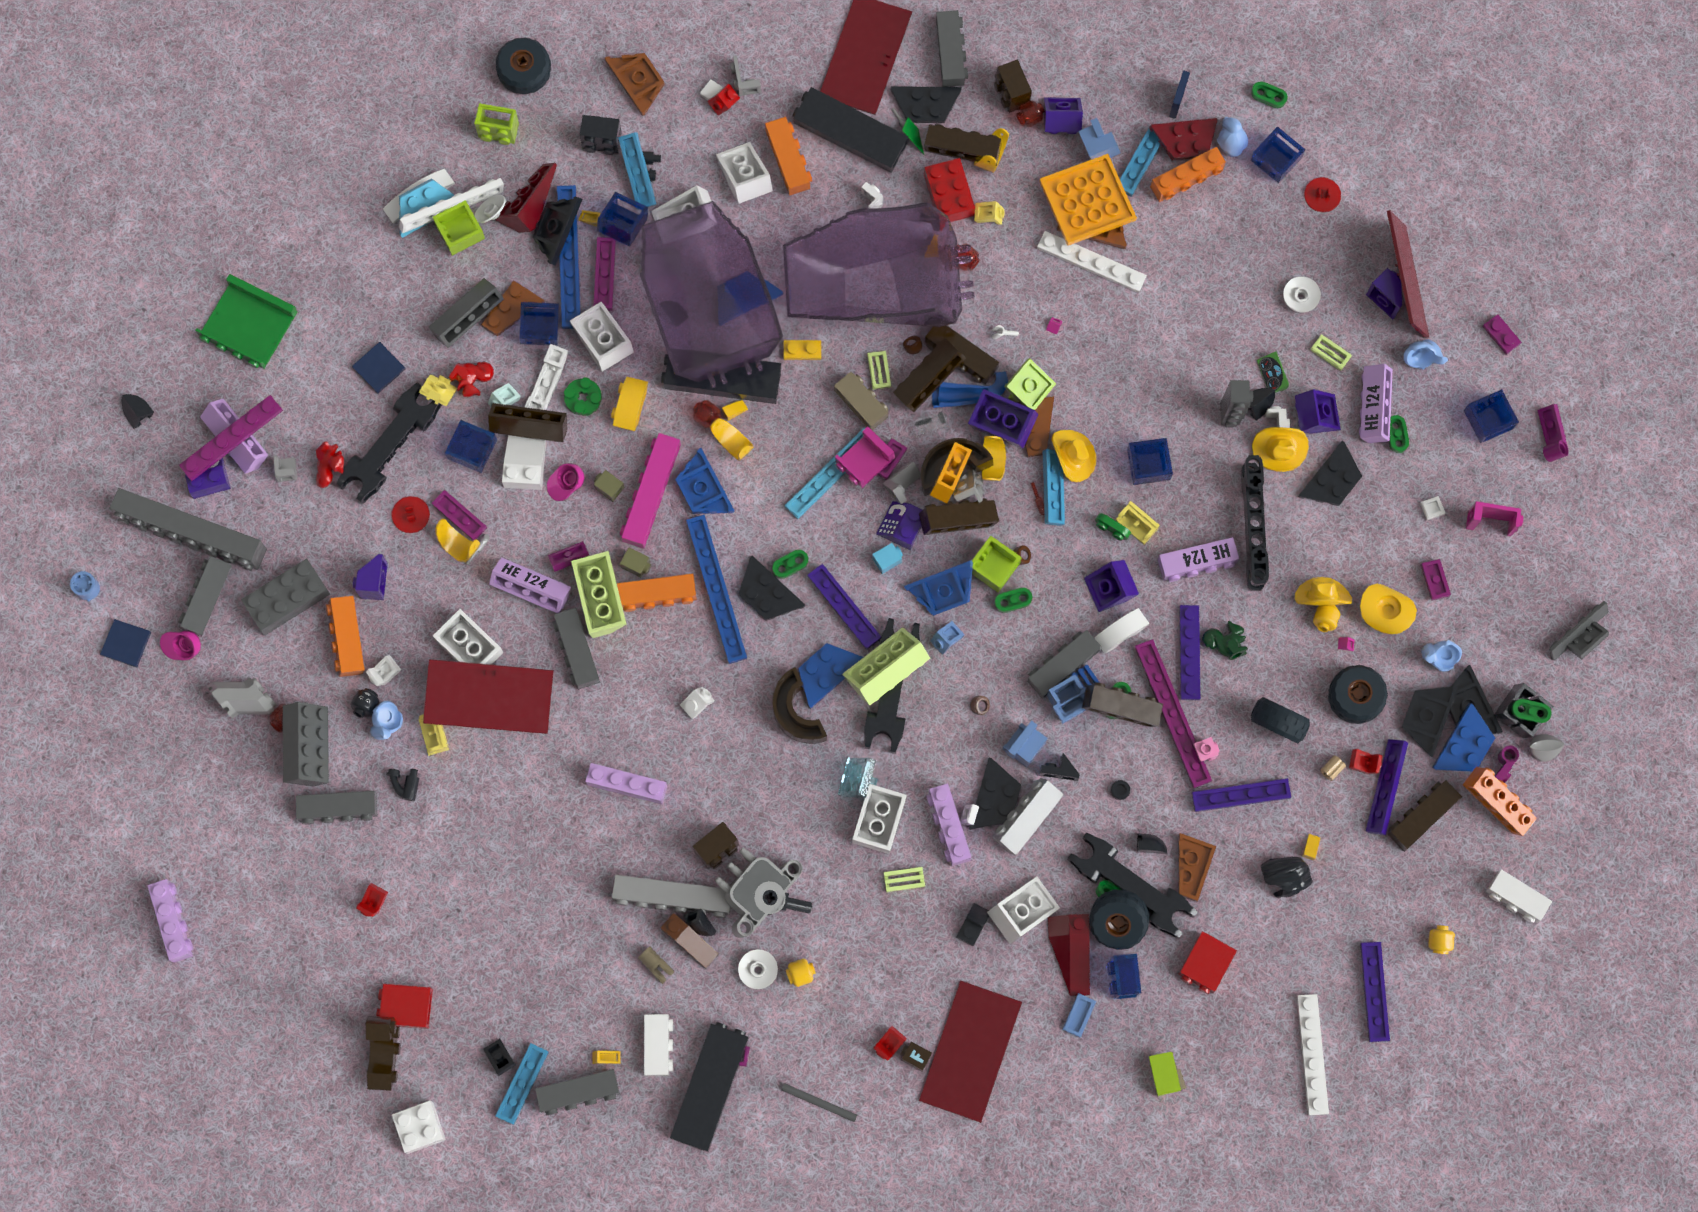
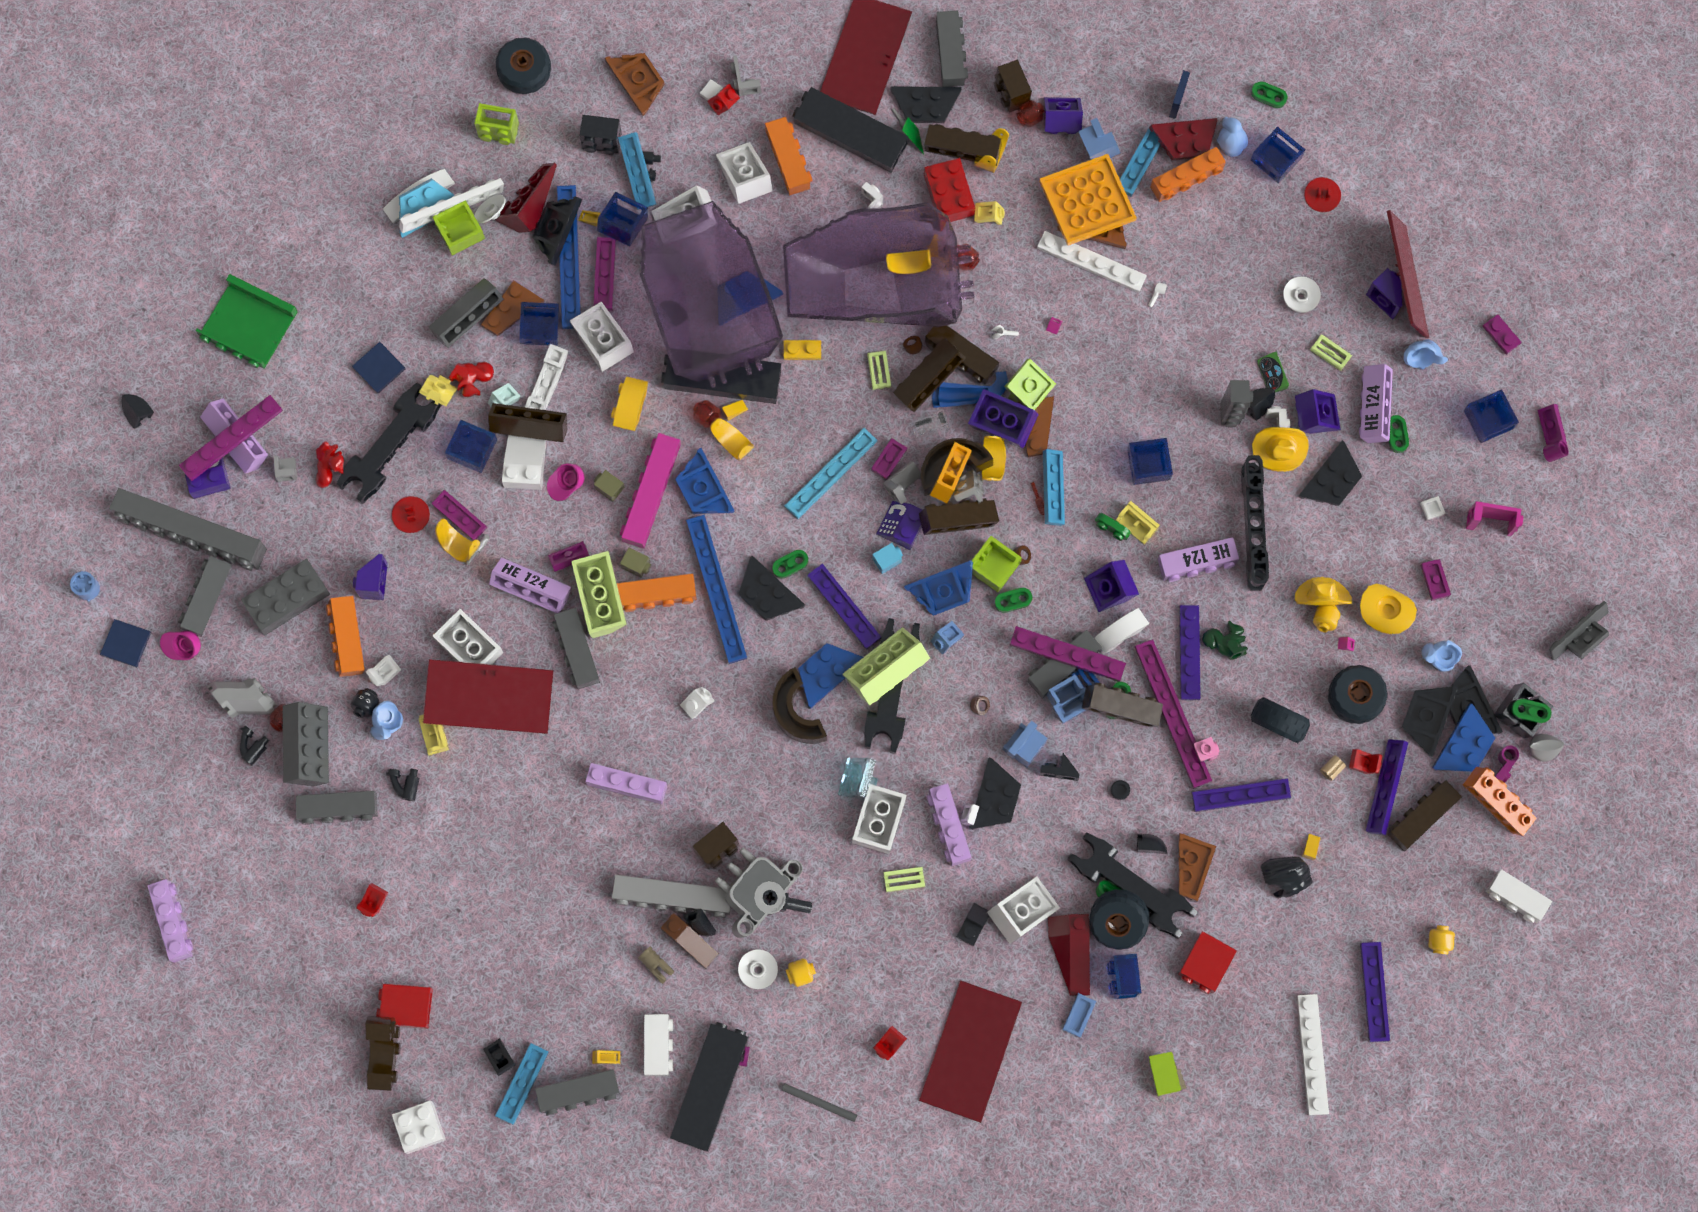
green plate [564,377,602,416] -> none
dark tan brick [834,372,888,430] -> none
dark pink panel [835,426,895,488] -> none
dark brown brick [900,1042,932,1072] -> none
brick [992,778,1063,855] -> none
yellow hat [1051,430,1096,482] -> none
none -> black plant [240,725,270,766]
none -> yellow piece [886,249,931,274]
none -> magenta plate [1010,626,1126,682]
none -> white hand [1148,283,1167,307]

